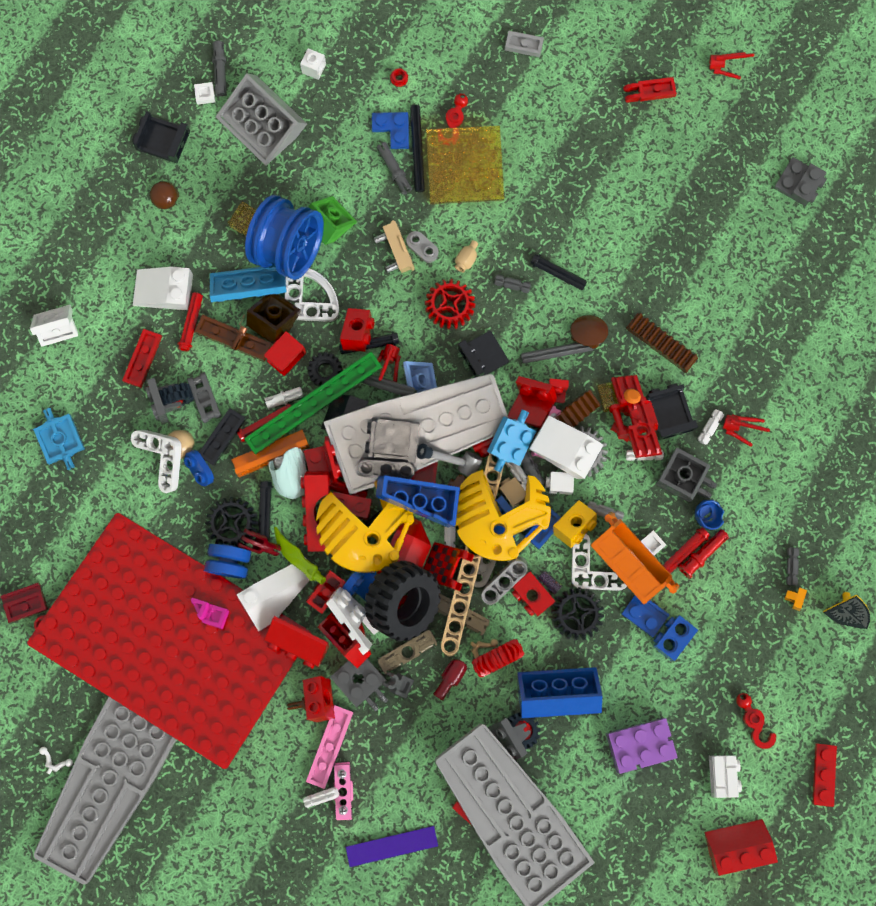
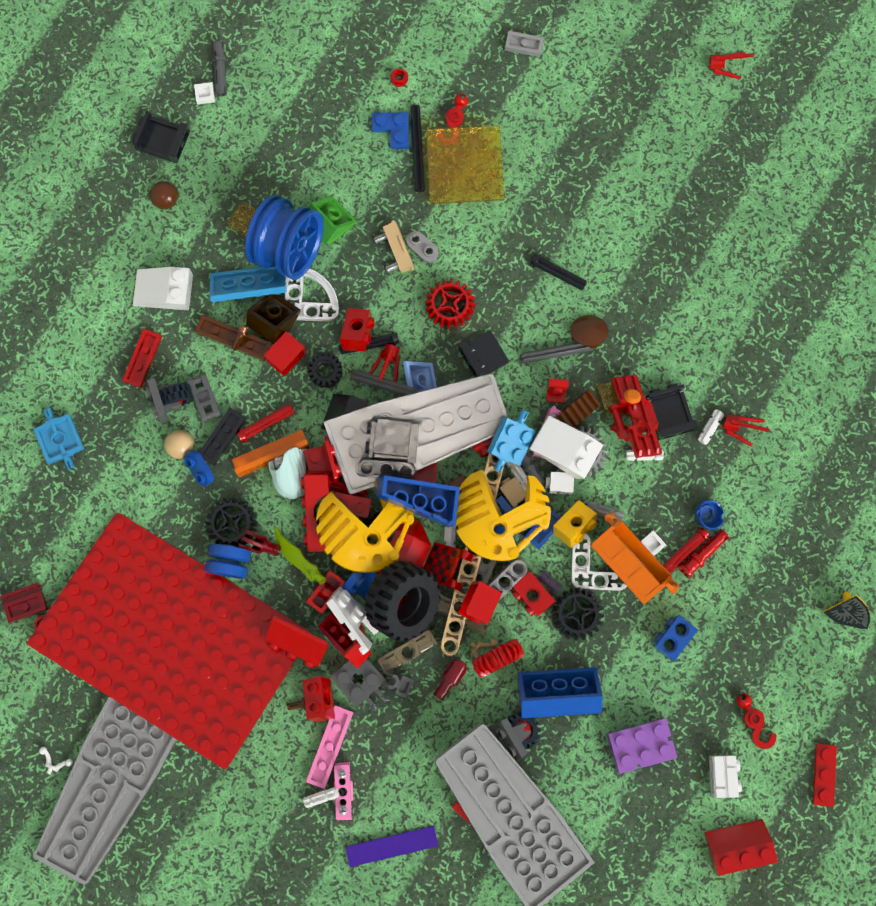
white bracket [30,305,78,347] -> none
white beam [131,430,181,493] -> none
red axle [177,292,203,352] -> none
dark pink slope [191,598,229,629] -> none
light grey slope [216,73,307,166] -> none
white wedge [237,558,310,632] -> none
green plate [244,352,382,455] -> none
black axle [258,481,274,541] -> none
white axle [265,387,303,409] -> none
white brick [300,49,326,80] -> none
dark grey pin [377,142,412,195] -> none
light grey piece [416,443,483,476] -> none
tan plant [455,240,478,273] -> none
dark grey axle [494,274,531,293] -> none
red bracket [507,376,557,428] -> none
blue plate [621,595,670,638] -> none
red hinge [623,77,677,103] -> none
reddish brown gear [626,313,698,373] -> none
dark grey hinge [655,448,717,502] -> none
dark grey plate [774,157,827,207] -> none
light orange tile [785,588,807,611] -> none
dark grey axle [786,547,799,586] -> none
none -> red piece [458,581,502,624]

